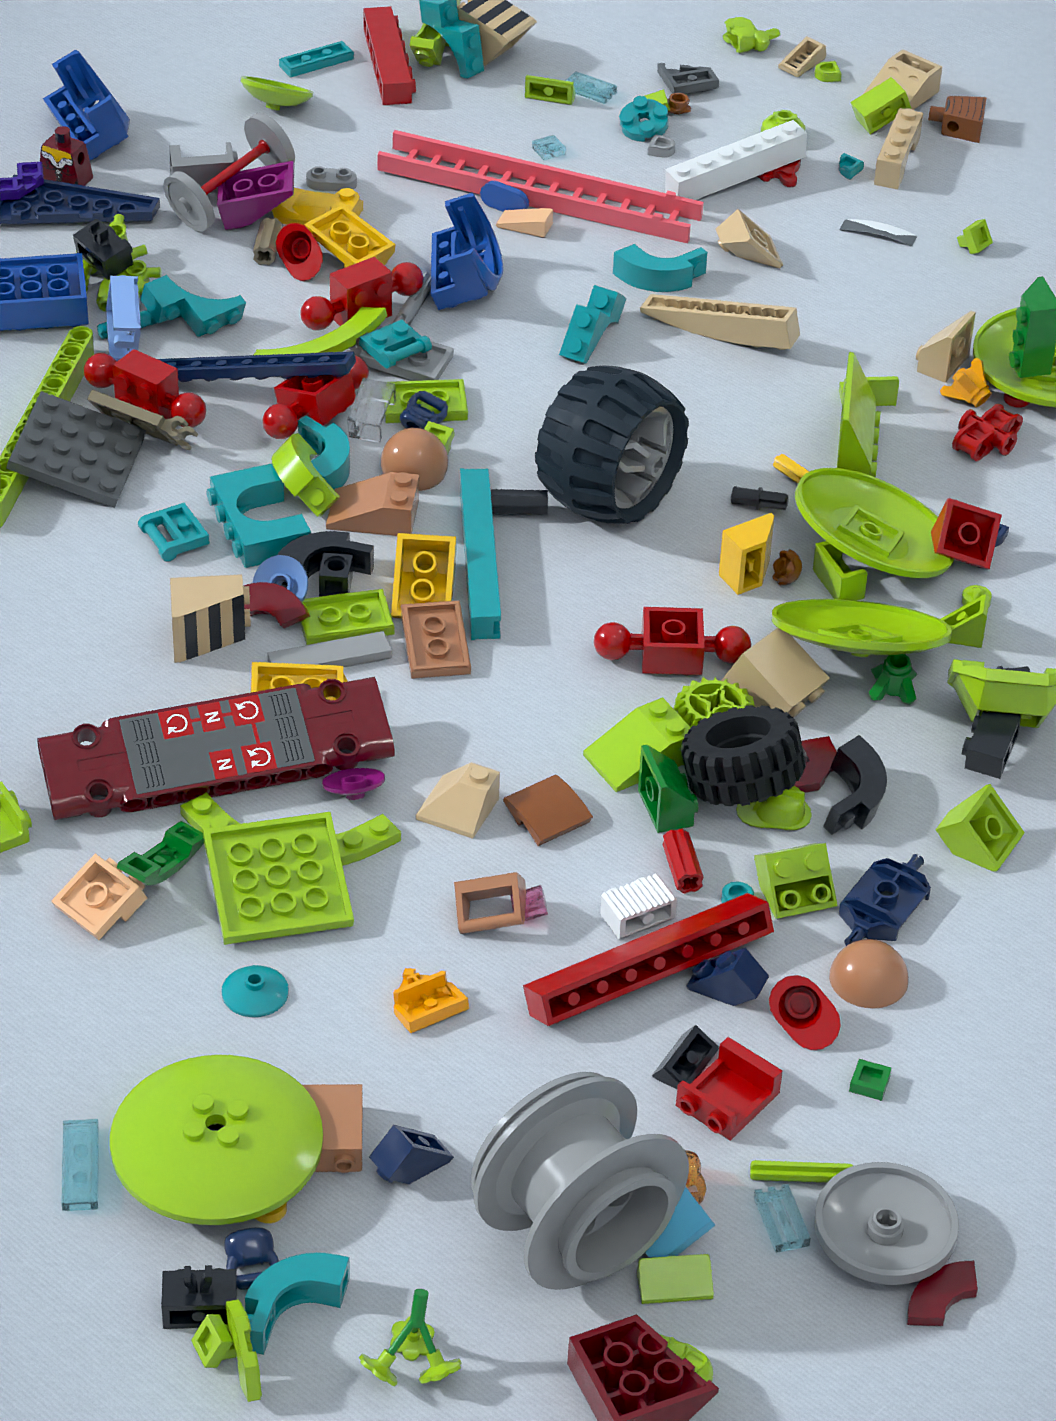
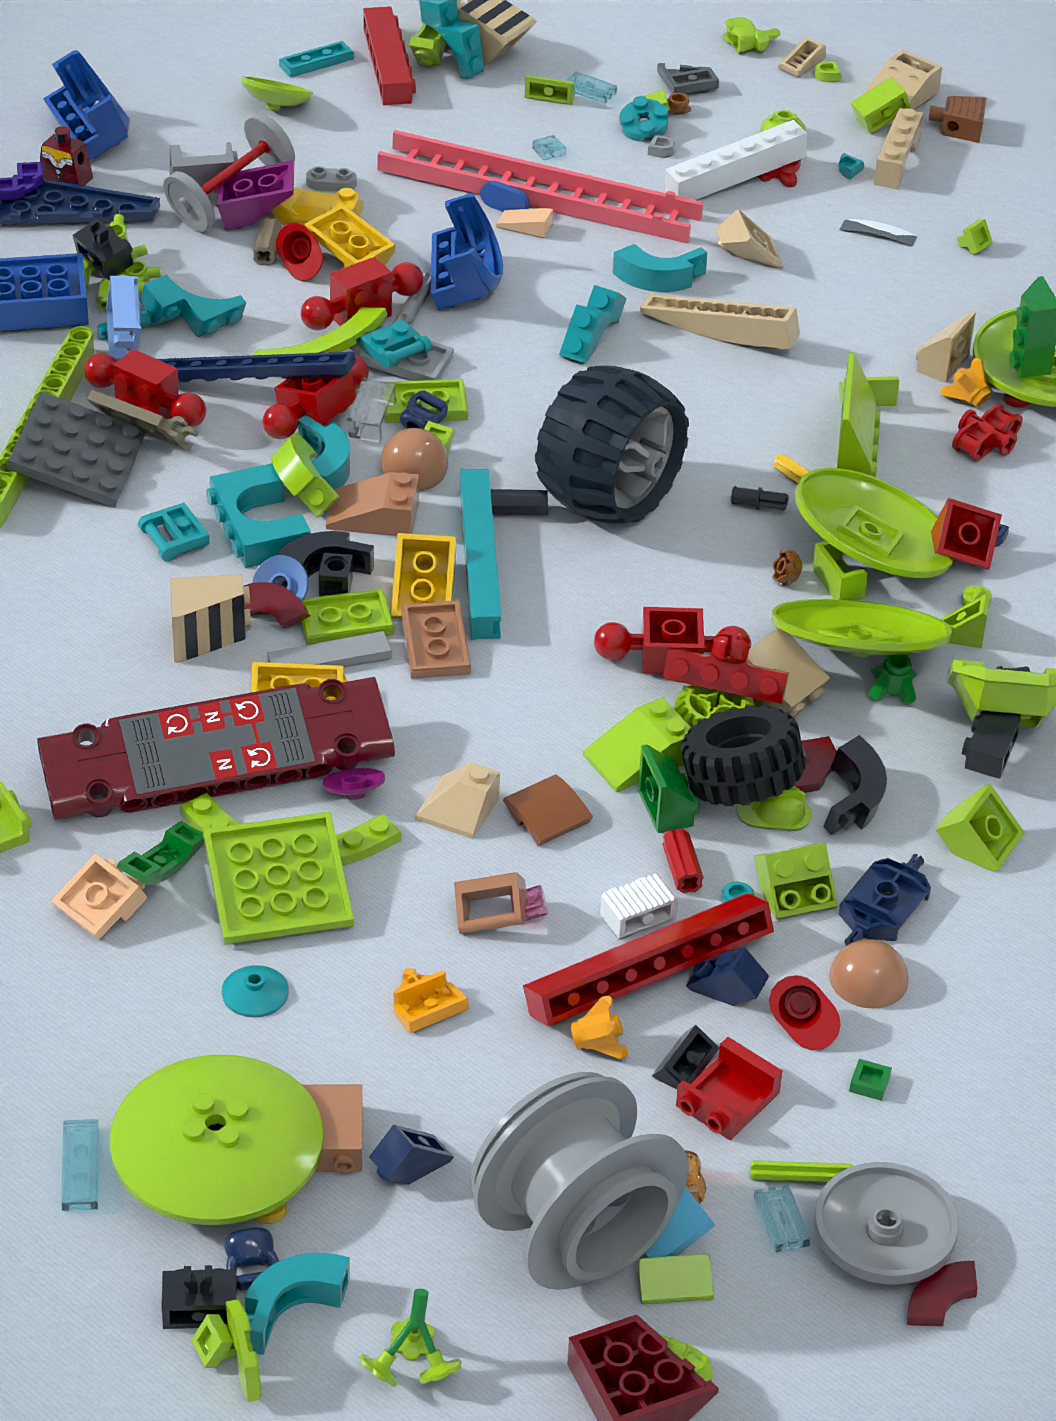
yellow slope [719,513,775,595] -> none
none -> light orange rock [571,996,629,1059]
none -> red plate [663,634,789,704]

